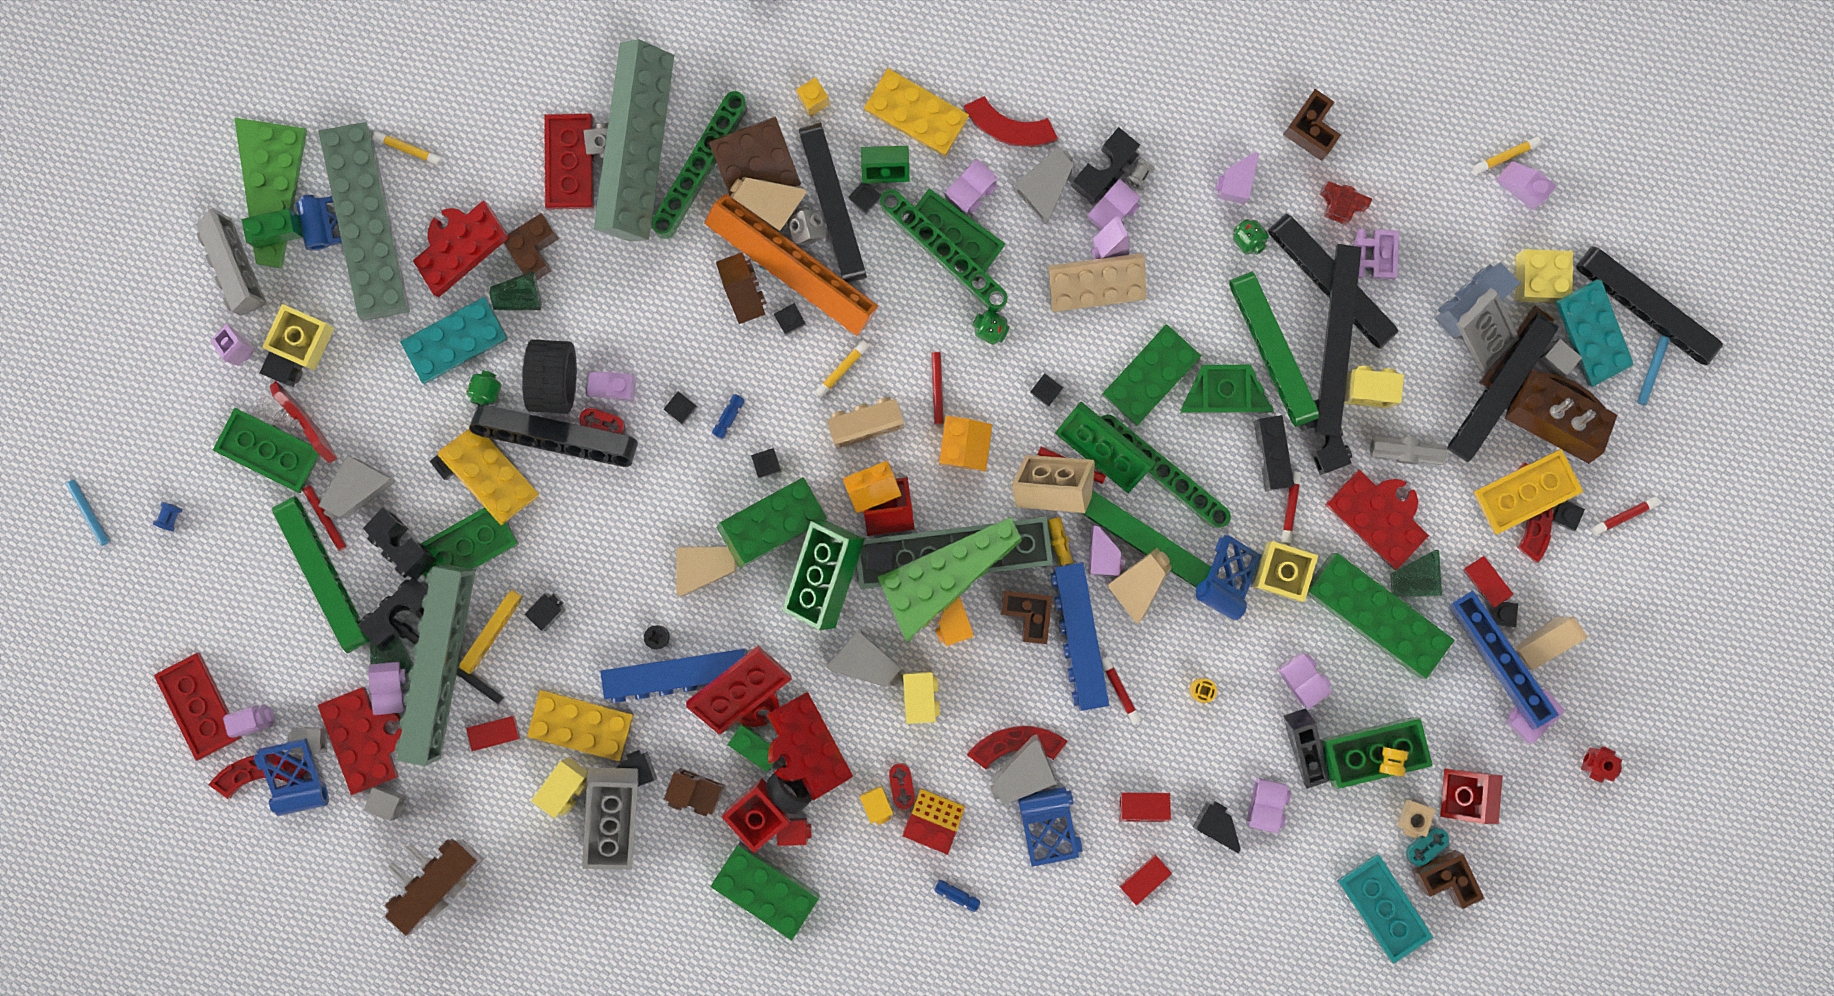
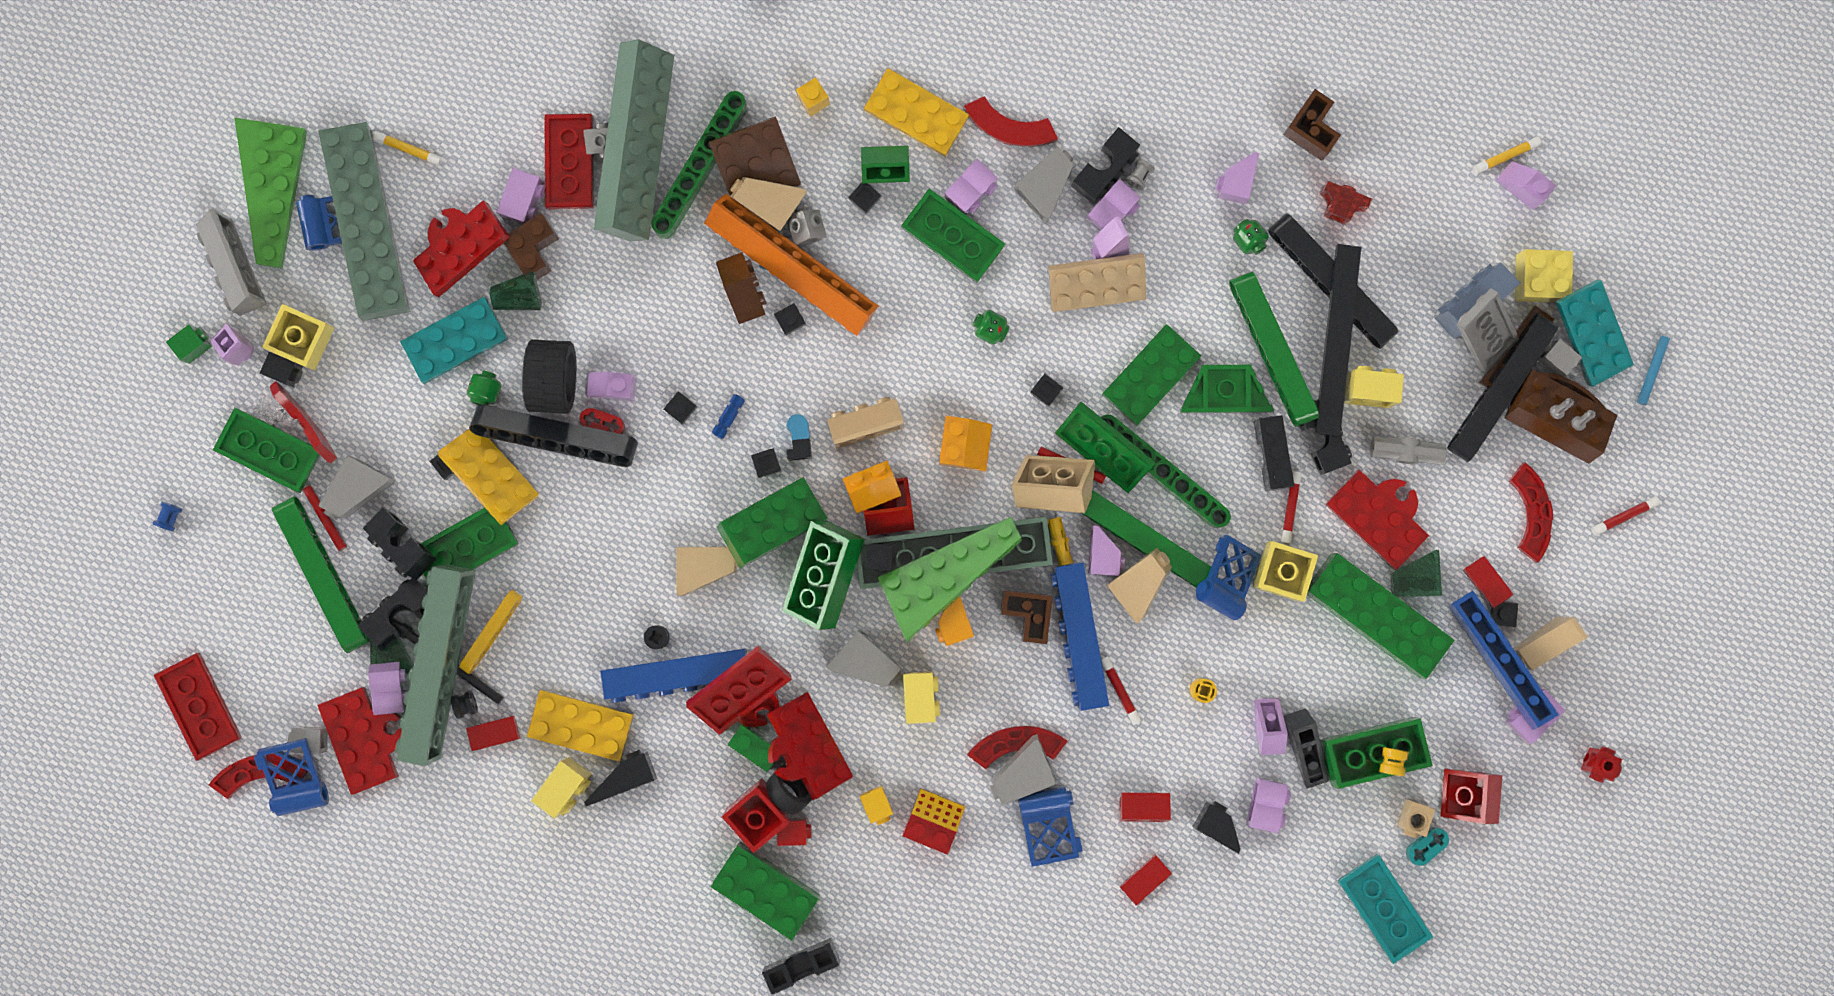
dark azure bar [66,480,110,546] -> none
lavender brick [223,704,275,738] -> none
green brick [241,208,303,248] -> none
light grey brick [363,785,406,821] -> none
reddish brown piece [384,838,484,937] -> none
black brick [524,593,566,631] -> none
light grey brick [582,767,638,870] -> none
reddish brown brick [663,768,725,816] -> none
black beam [798,122,867,283] -> none
yellow bar [815,340,870,398] -> none
green beam [880,189,1008,312] -> none
red beam [889,763,915,809] -> none
red bar [932,352,944,424] -> none
blue axle [934,880,980,912] -> none
lavender brick [1277,653,1332,710] -> none
lavender plate [1354,229,1399,279] -> none
reddish brown brick [1412,850,1485,909] -> none
yellow plate [1473,449,1584,535] -> none
black plate [1552,501,1585,531] -> none
black beam [1576,246,1723,365] -> none
none -> green brick [166,324,212,364]
none -> black wheel [450,690,478,719]
none -> lavender brick [497,168,545,225]
none -> black arch [762,938,840,995]
none -> leg [786,414,812,461]
none -> lavender slope [1254,698,1288,755]

